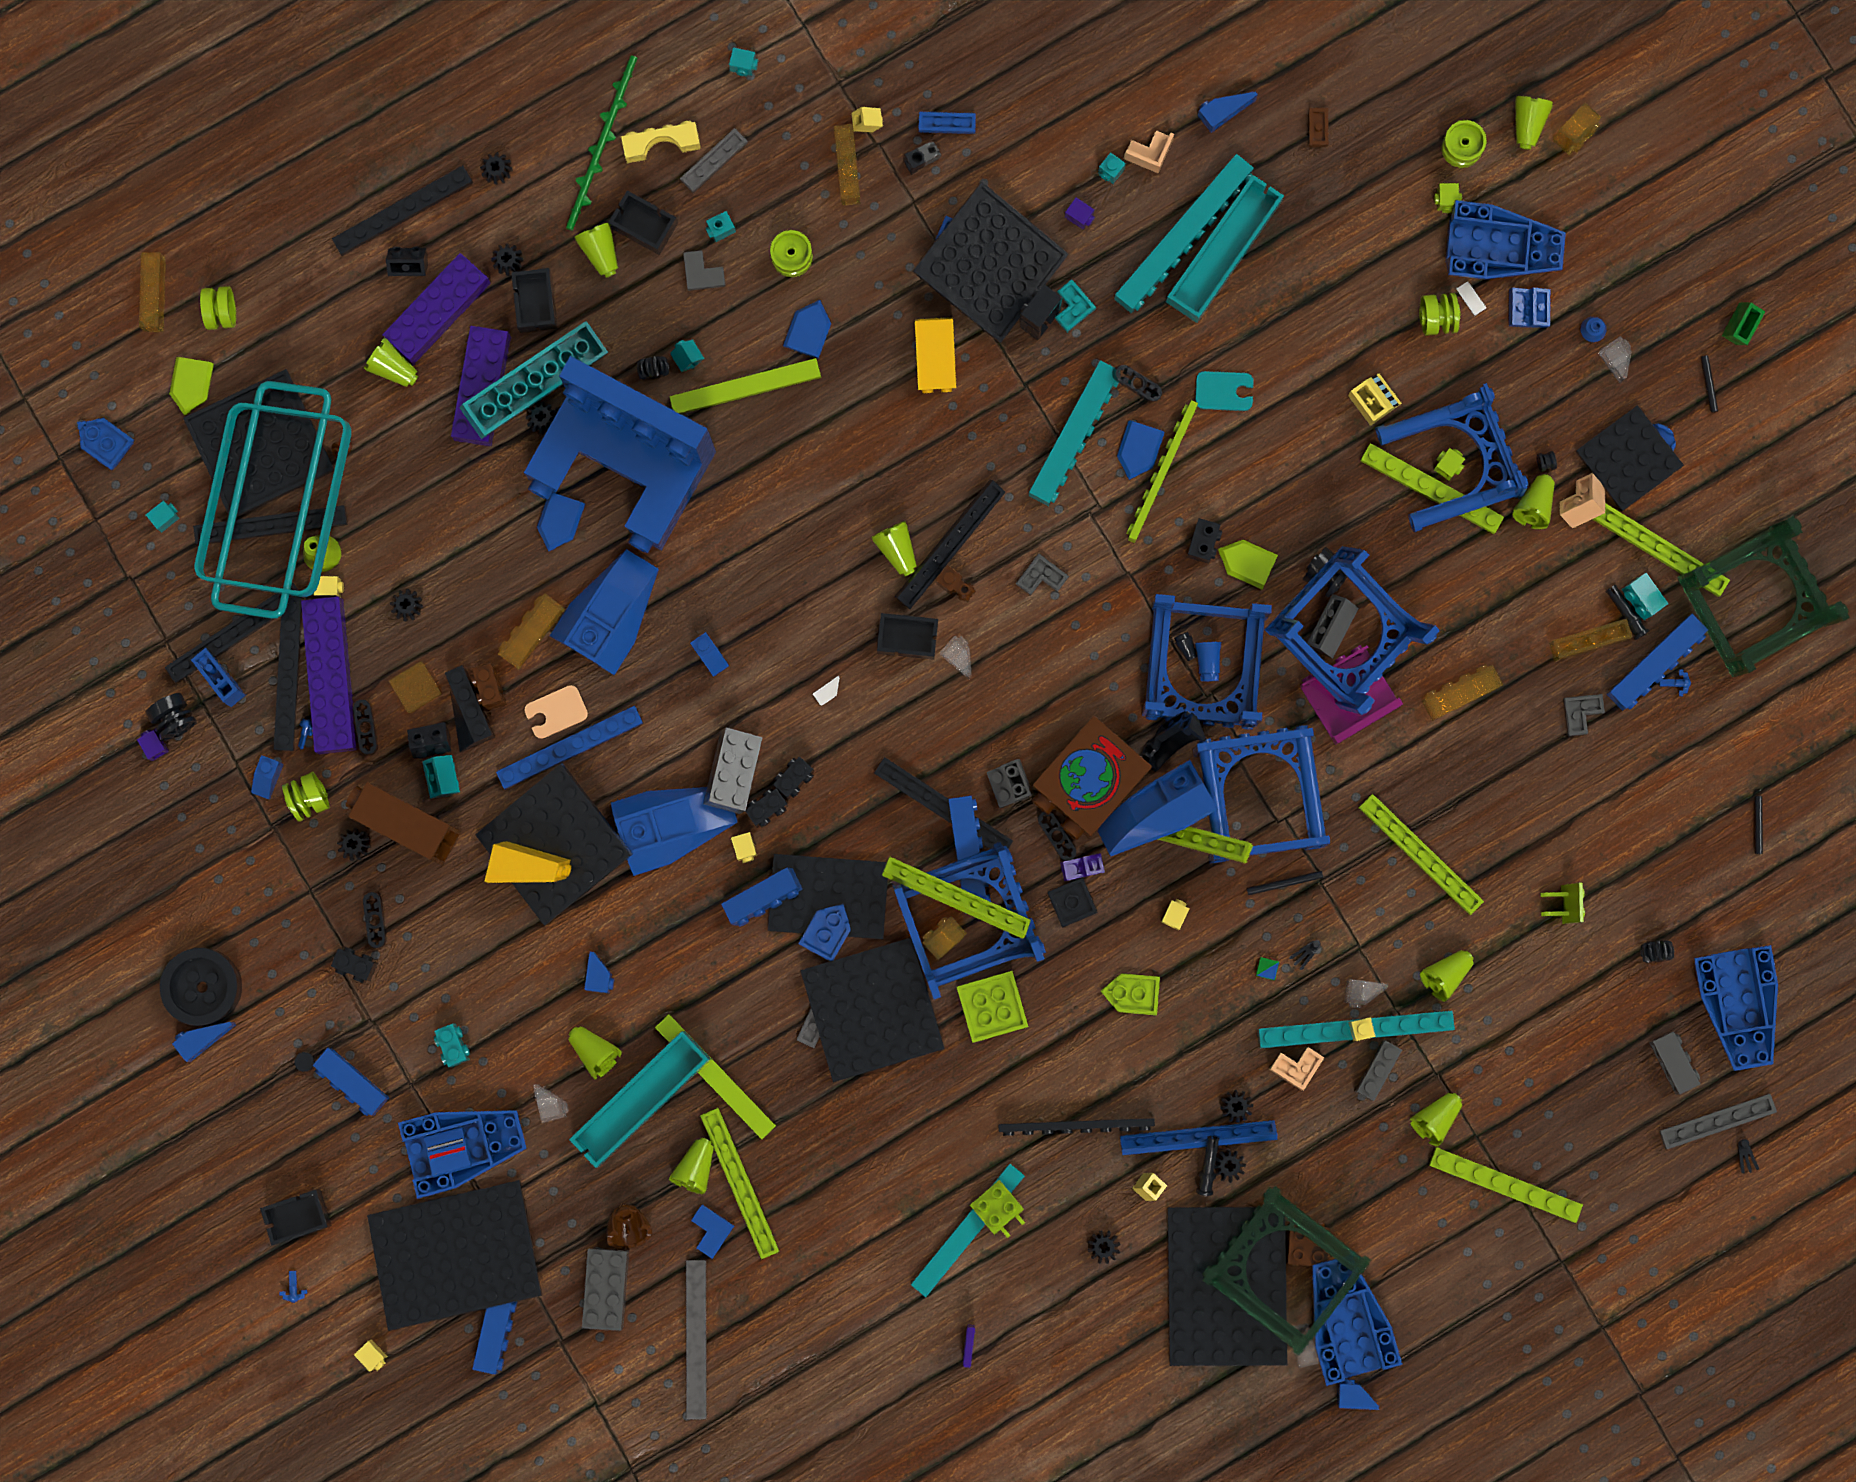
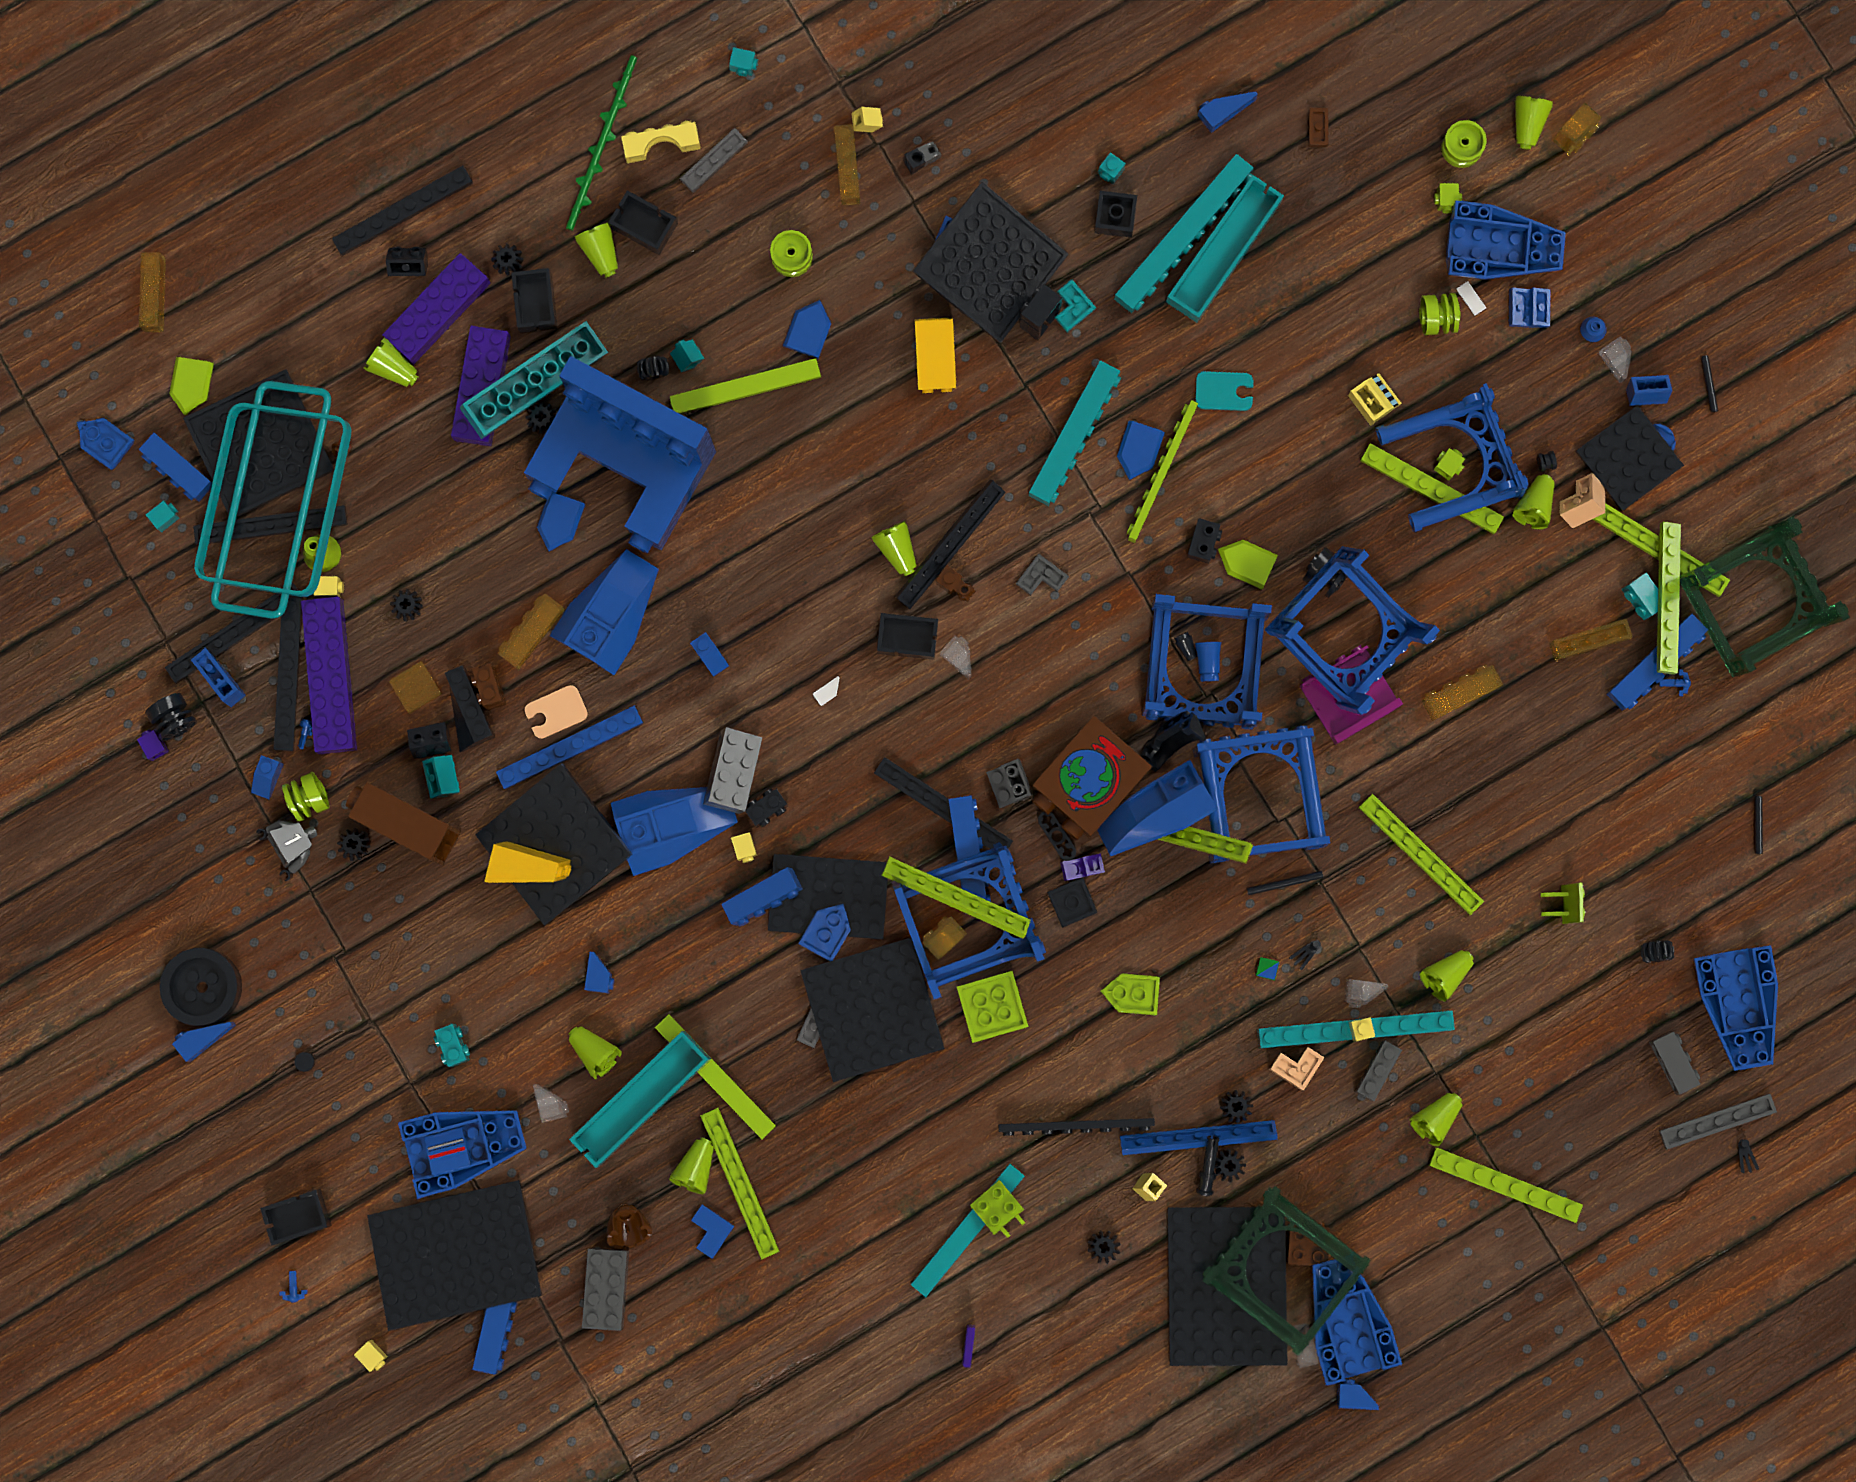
lime wheel [200,286,236,330] -> none
blue brick [313,1048,389,1116] -> none
black brick [331,947,378,983] -> none
black beam [353,700,378,755] -> none
black beam [363,892,387,948] -> none
black gear [480,152,513,185] -> none
dark grey tile [684,251,726,291] -> none
flat silver tile [686,1260,707,1419] -> none
teal brick [705,211,736,242] -> none
black brick [773,756,815,800] -> none
blue plate [919,112,976,134] -> none
dark purple brick [1065,198,1095,230] -> none
black beam [1112,365,1162,401] -> none
light nougat panel [1124,131,1174,173] -> none
light yellow brick [1161,899,1189,930] -> none
dark grey brick [1307,594,1359,659] -> none
dark grey tile [1563,694,1605,736] -> none
black pin [1605,585,1650,640] -> none
green brick [1722,302,1765,345] -> none
none -> blue brick [139,433,212,502]
none -> torso [256,820,317,881]
none -> black brick [1095,191,1137,238]
none -> blue brick [1626,375,1672,406]
none -> lime plate [1657,522,1681,674]

